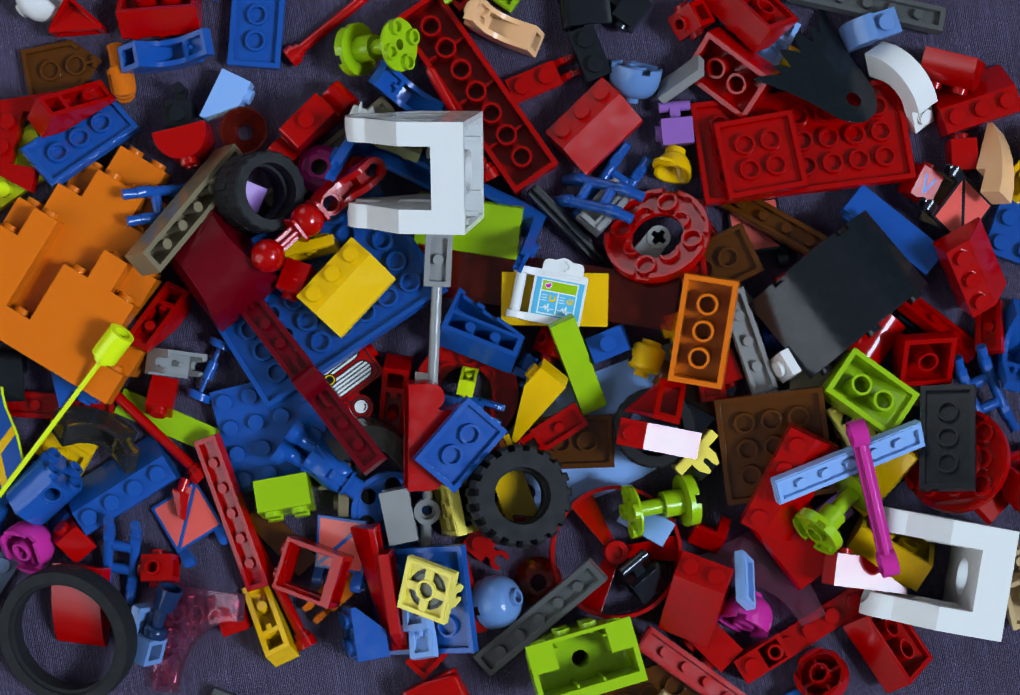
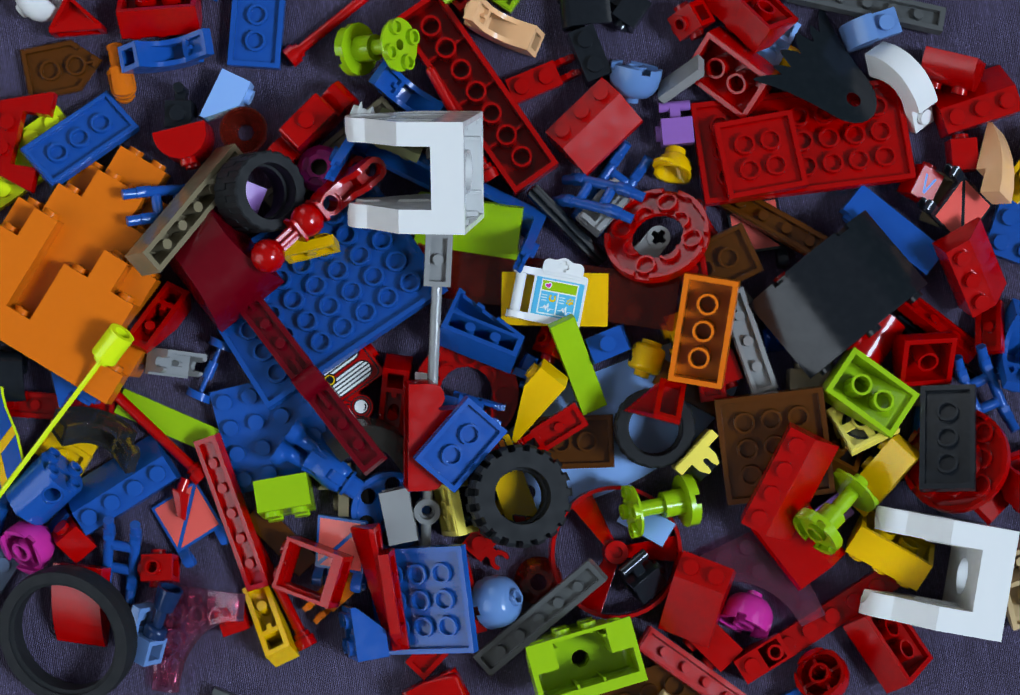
red slope [27,80,116,138] -> none
red brick [145,374,179,419] -> none
red brick [275,257,318,302] -> none
yellow slope [296,237,396,339] -> none
light yellow piece [397,554,464,625] -> none
light blue slope [402,609,439,660] -> none
neon yellow piece [456,366,479,398] -> none
slope [616,417,702,460] -> none
red panel [687,516,731,554] -> none
light blue tile [734,550,756,611] -> none
white plate [769,348,802,384] -> none
light blue tile [770,419,925,505] -> none
slope [821,547,907,595] -> none
dark pink piece [845,418,900,578] -> none

